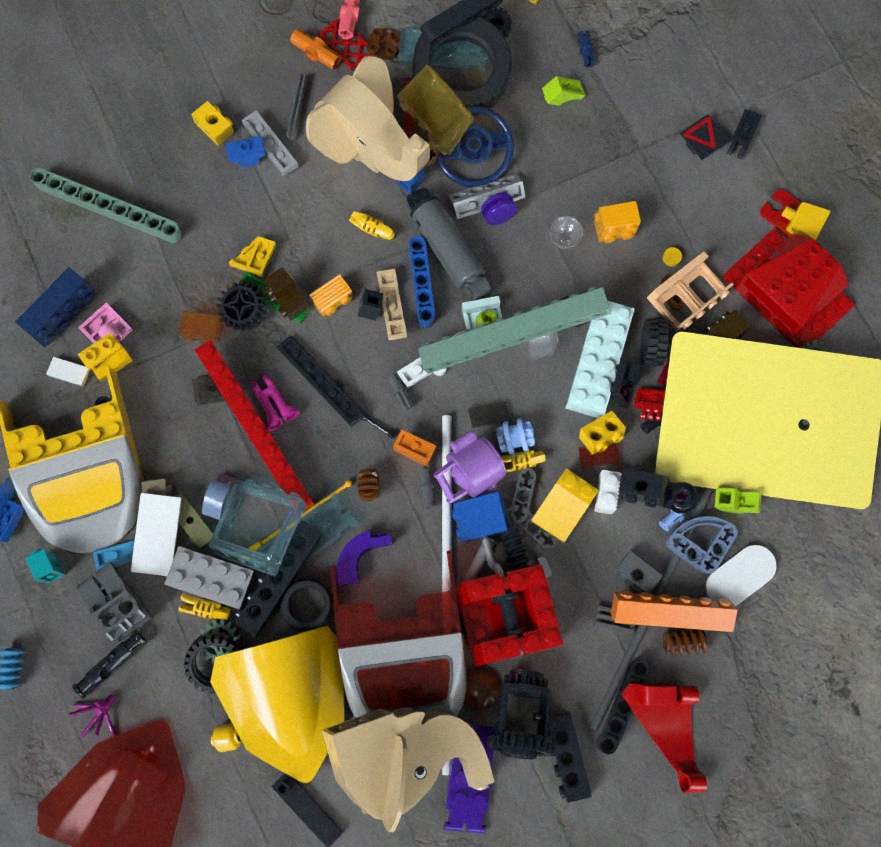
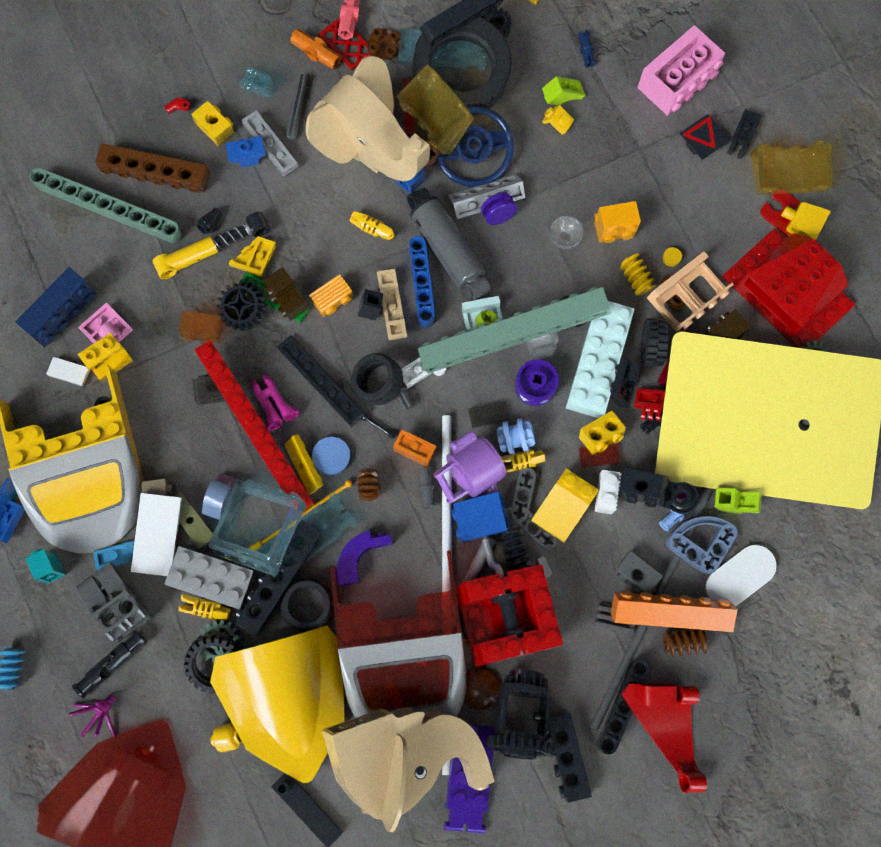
none -> reddish brown brick [95,143,210,193]
none -> piece [153,212,270,279]
none -> red arm [164,97,191,114]
none -> black cone [196,208,222,235]
none -> clear light blue piece [239,67,275,98]
none -> yellow tile [284,435,323,495]
none -> medium blue tile [312,437,351,475]
none -> black tyre [351,353,404,405]
none -> dark purple wheel [515,359,559,407]
none -> yellow bracket [542,105,574,134]
none -> yellow piece [620,253,656,296]
none -> bright pink brick [637,25,725,116]
none -> clear yellow windscreen [750,141,833,195]

